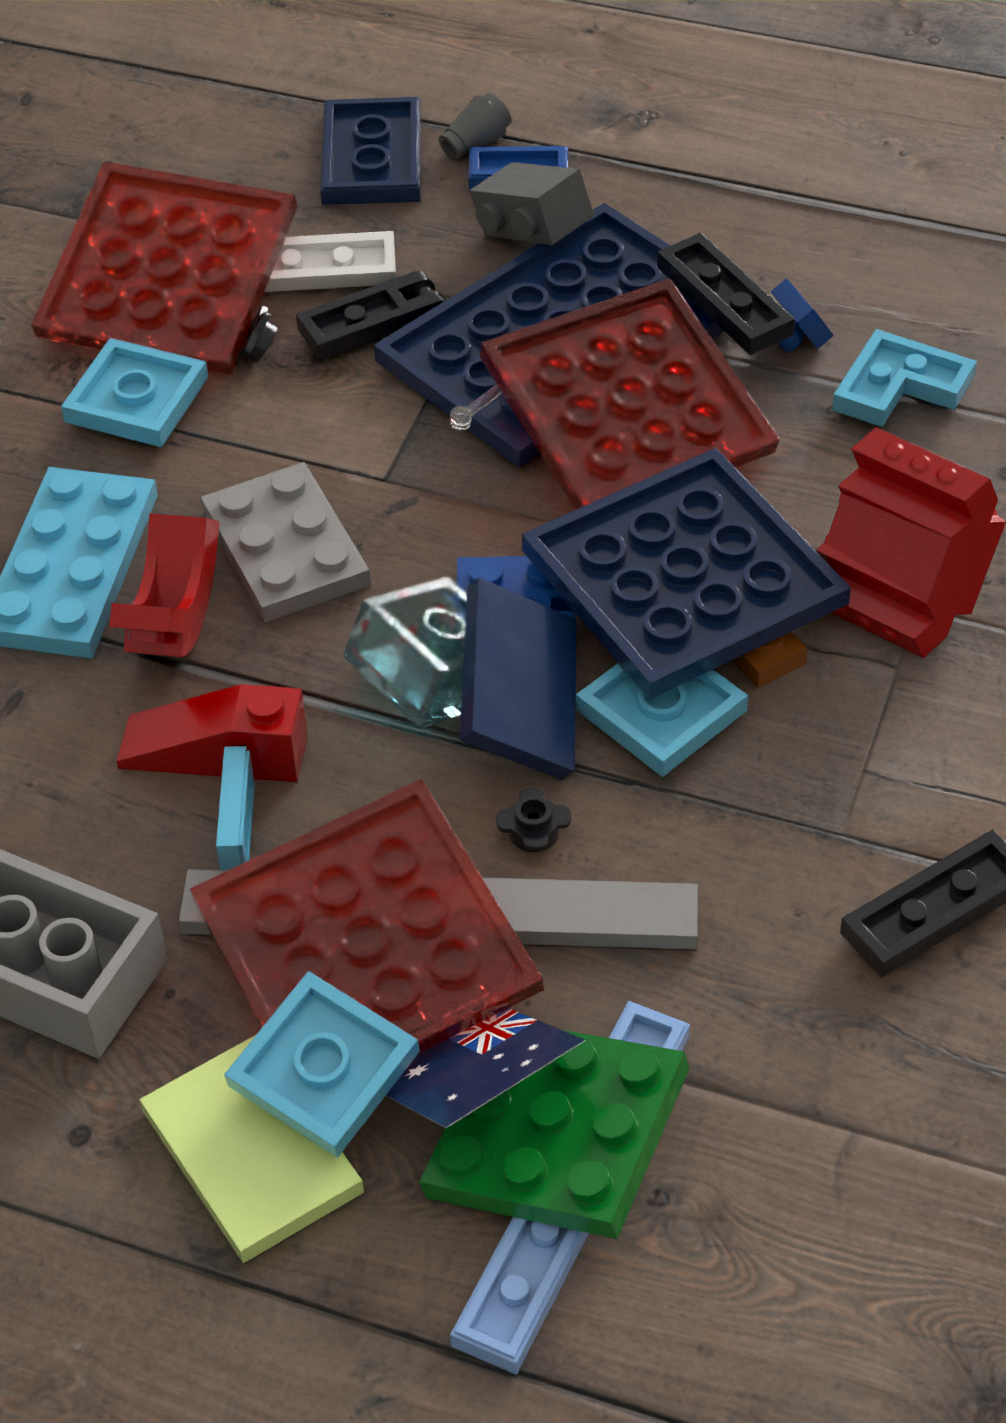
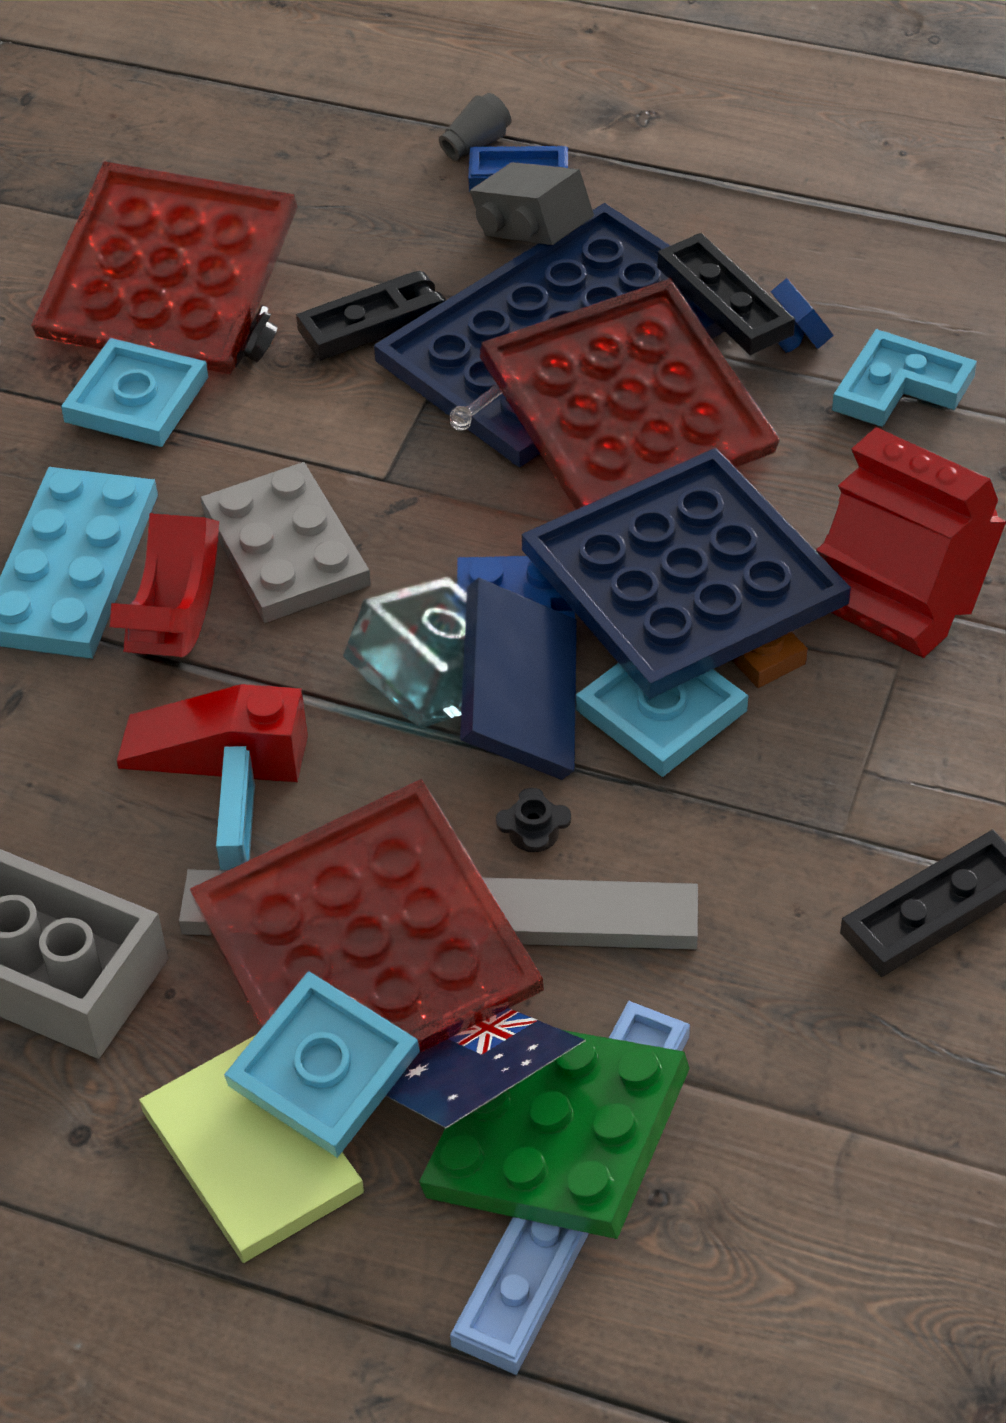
white plate [240,231,396,293] -> none
dark blue tile [320,97,421,205] -> none

